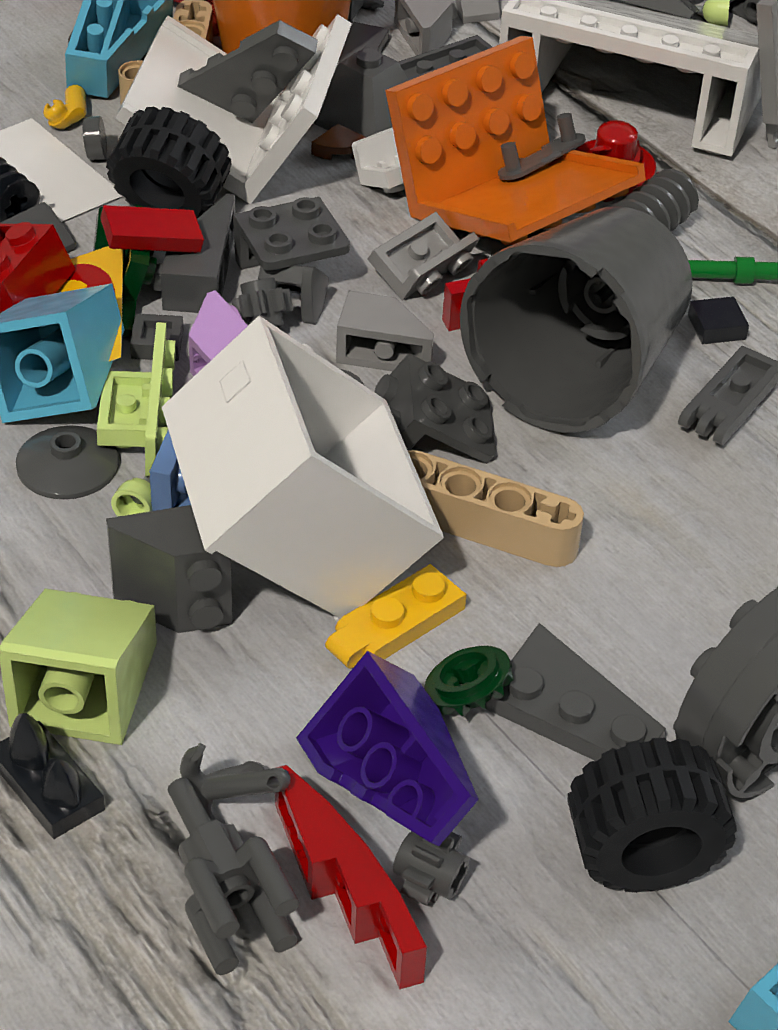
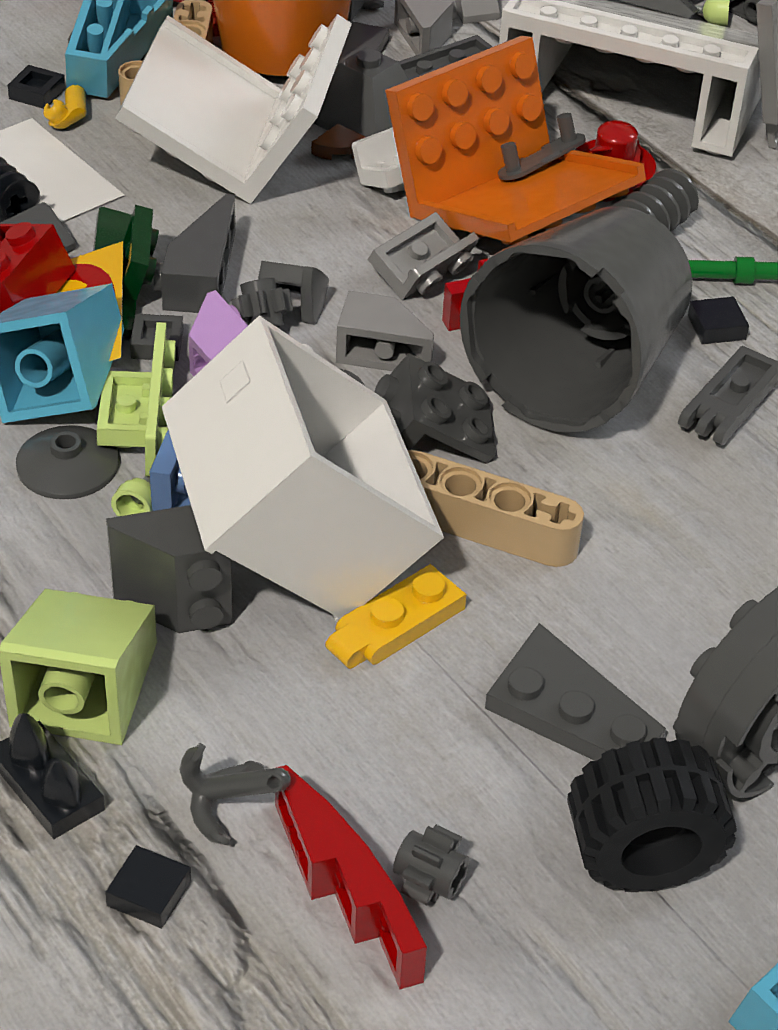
dark grey tile [82,116,107,161] -> none
red tile [100,205,204,253] -> none
black tyre [106,106,232,219] -> none
dark grey plant [167,778,299,975] -> none
dark grey wing [177,20,318,123] -> none
dark grey bracket [233,197,350,270] -> none
dark purple wedge [296,651,479,846] -> none
dark green gear [424,646,514,717] -> none
none -> black tile [7,65,66,109]
none -> black tile [105,845,191,929]

